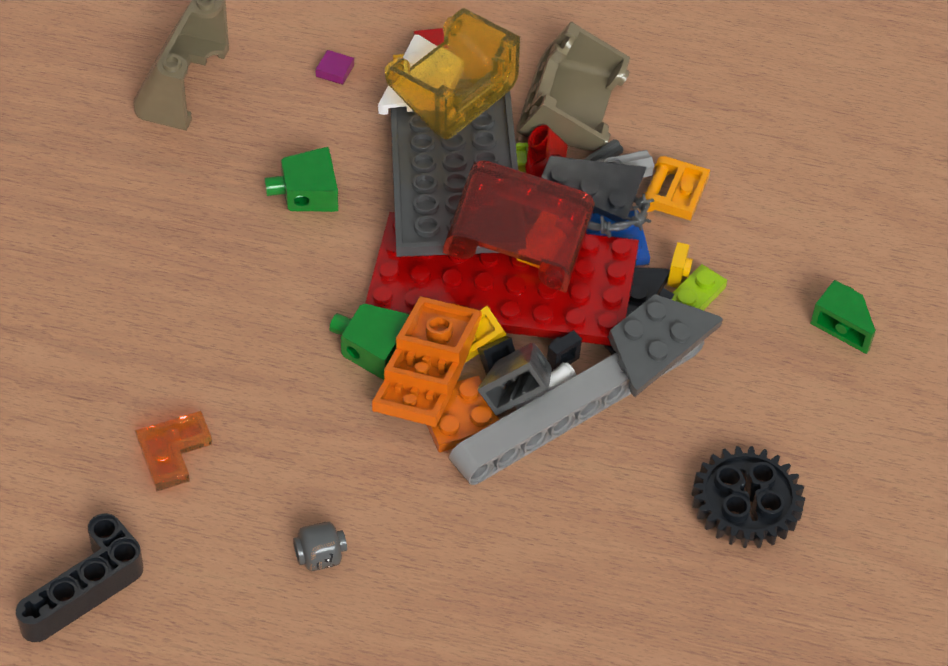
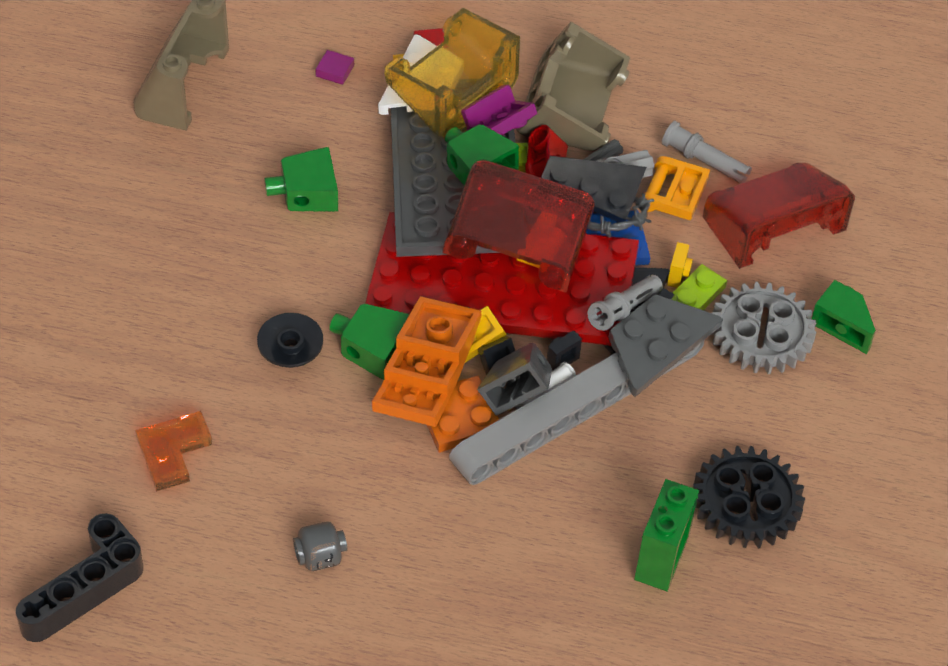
none -> black dish [257,313,324,368]
none -> green torso [445,125,519,195]
none -> magenta bracket [461,84,537,137]
none -> light grey pin [587,275,663,331]
none -> green window [634,479,699,592]
none -> light grey pin [662,120,752,185]
none -> clear red windscreen [702,162,855,269]
none -> light grey gear [711,282,816,374]

